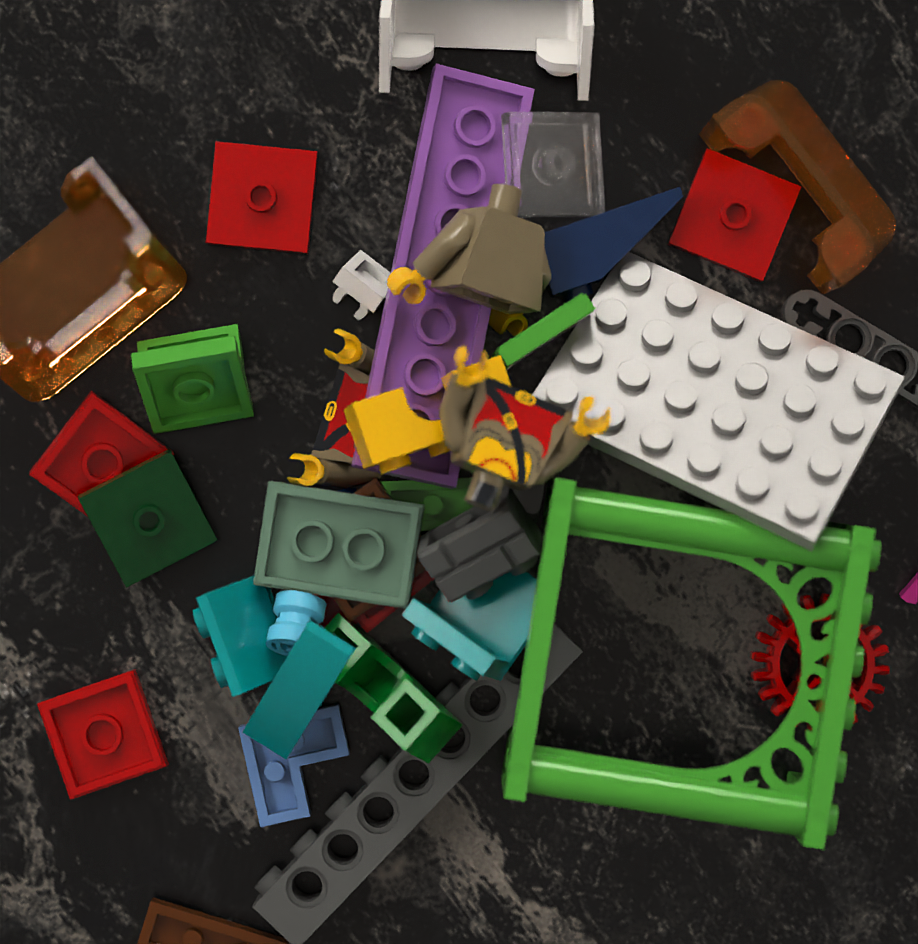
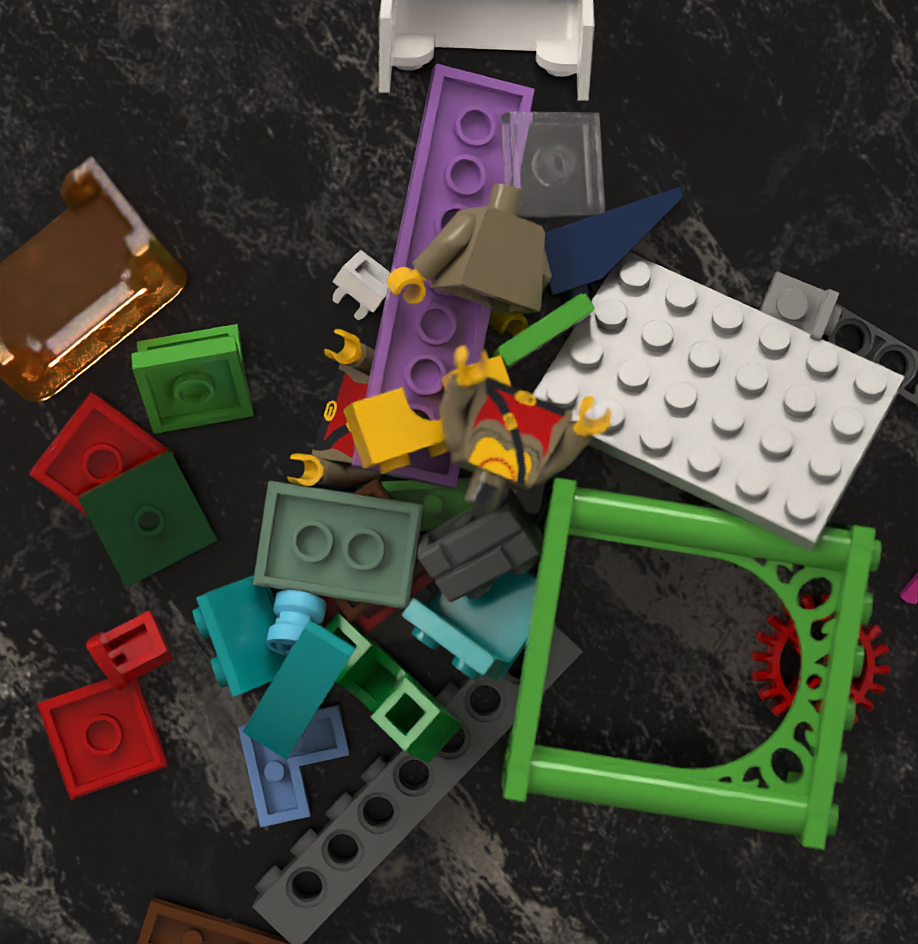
red plate [206,141,318,254] -> none
red plate [667,148,802,282] -> none
clear orange windscreen [699,80,896,295] -> none
none -> red tile [86,610,173,691]
none -> light grey bracket [759,272,842,341]

